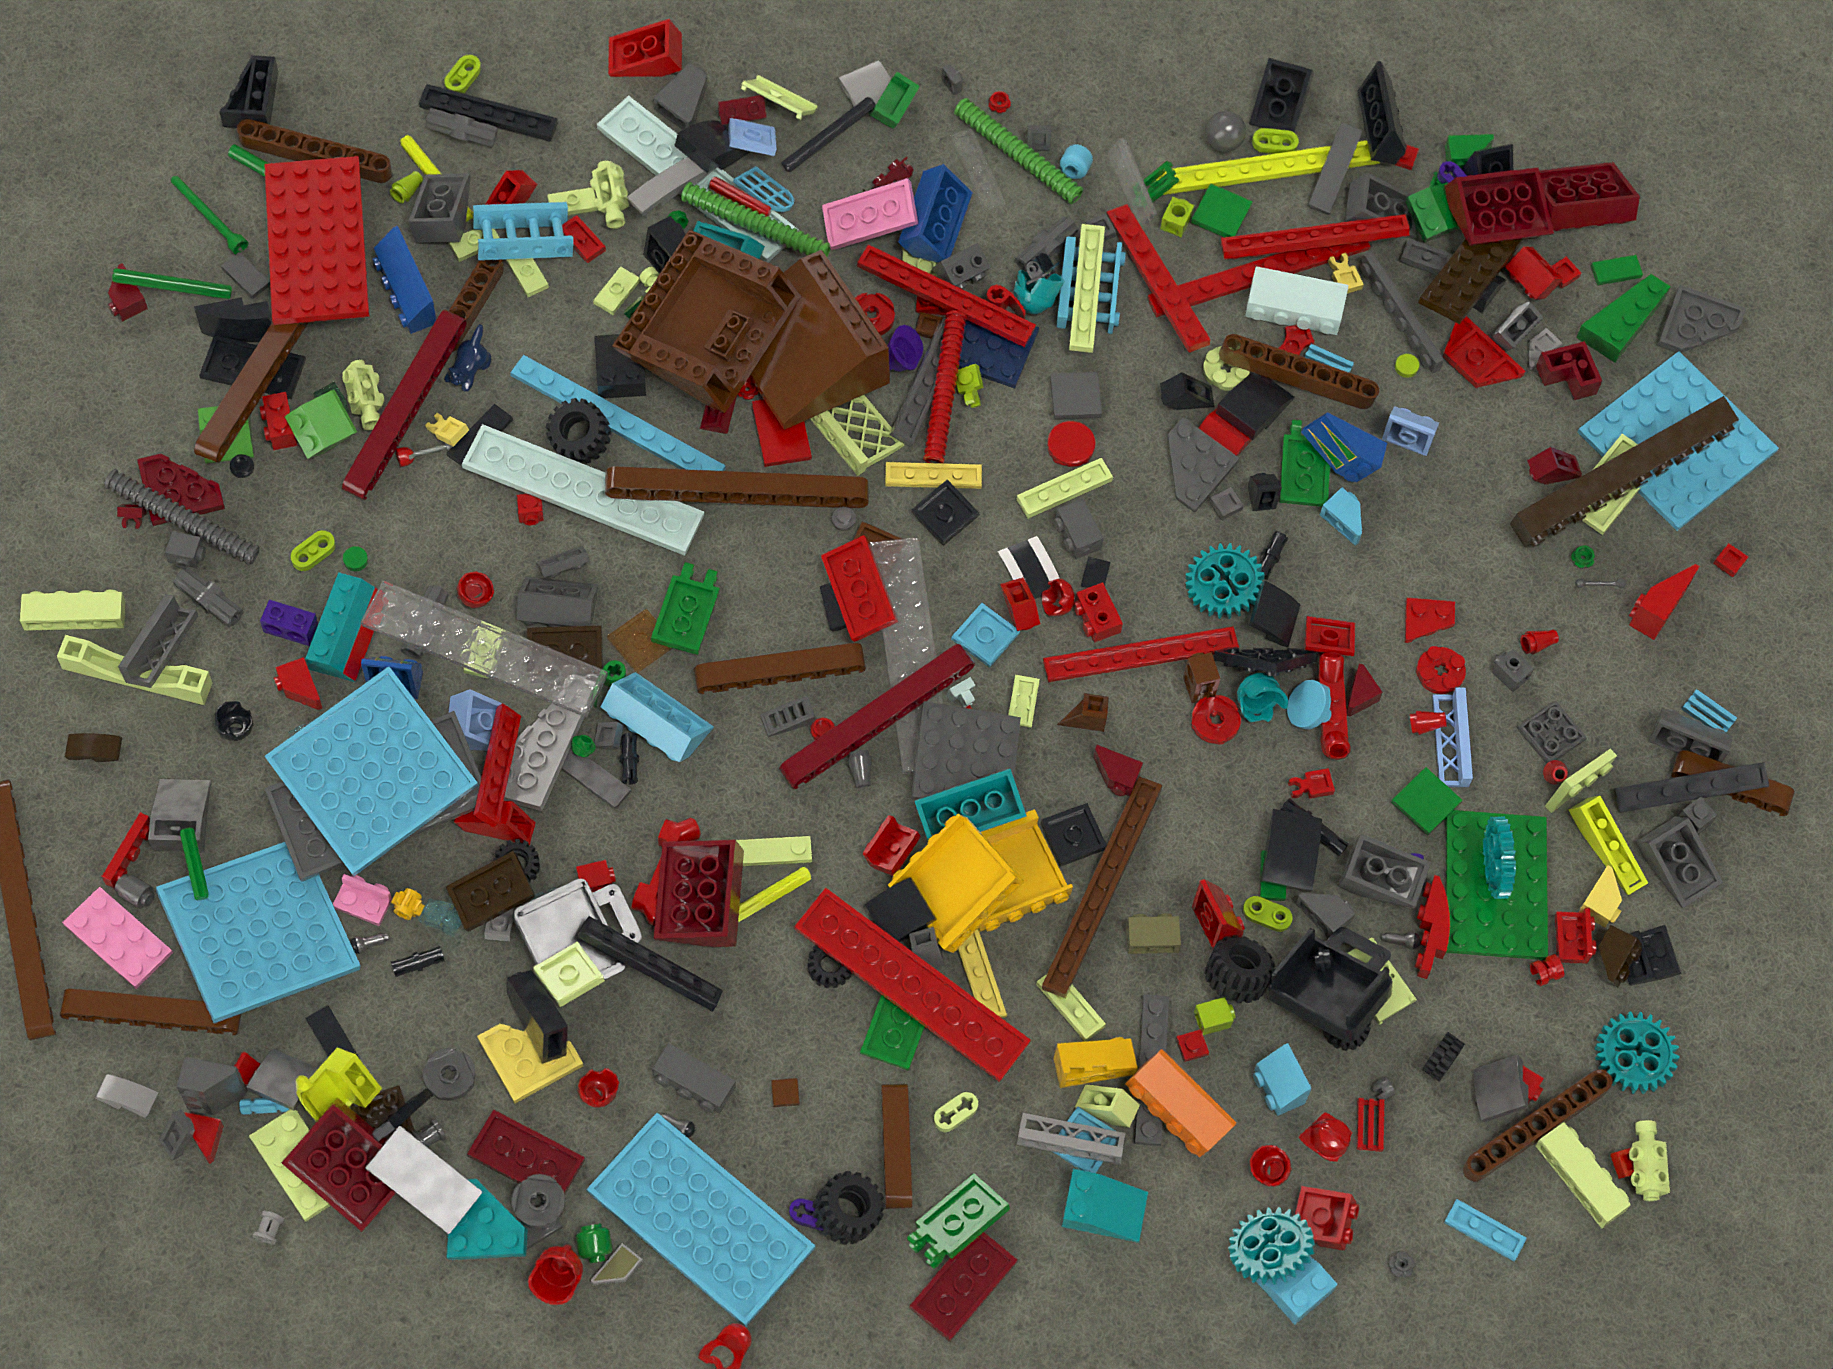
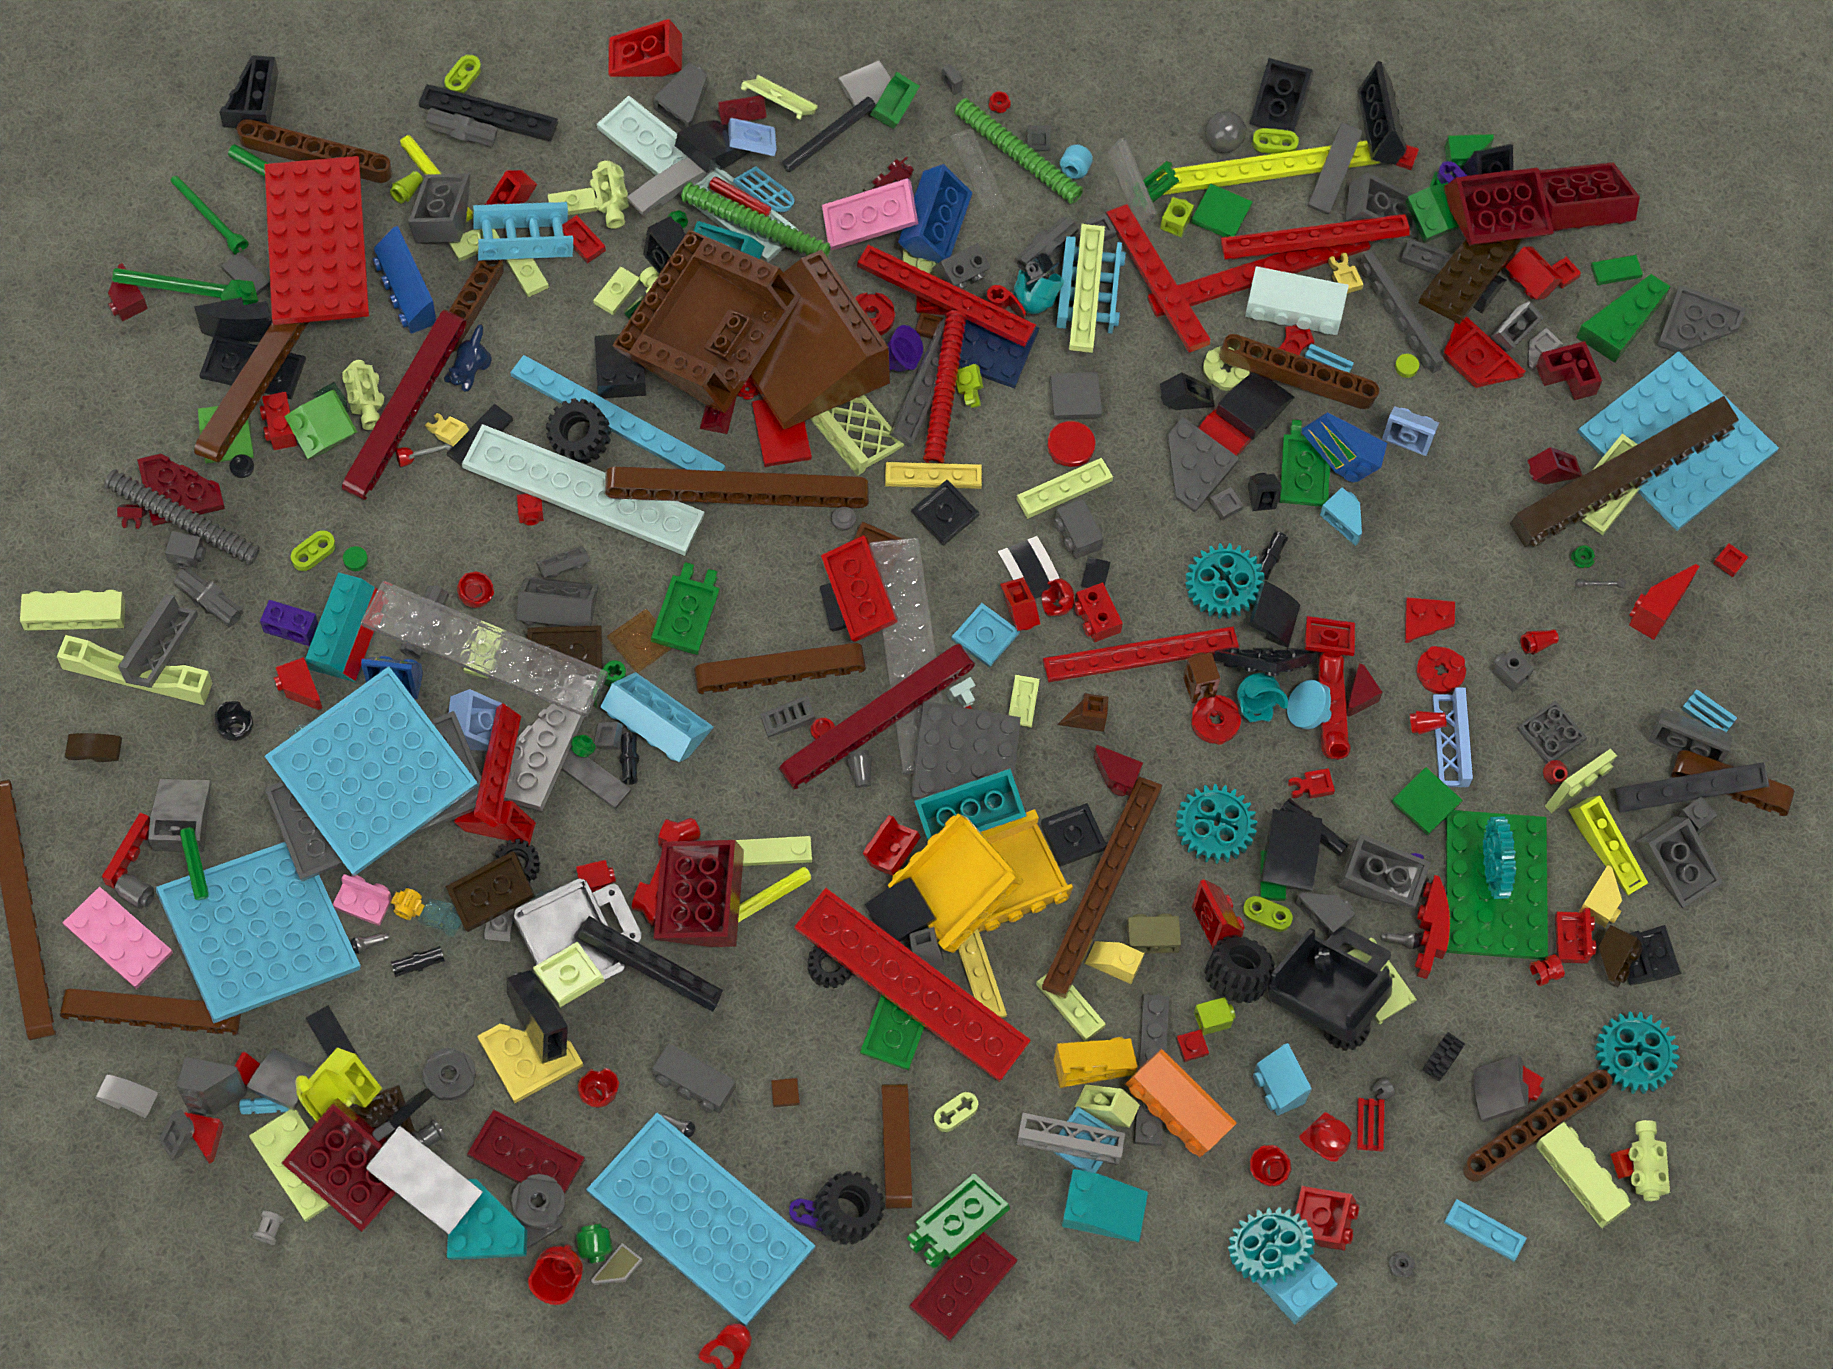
none -> green brick [220,279,259,305]
none -> light yellow slope [1085,941,1144,984]
none -> teal gear [1175,784,1257,864]

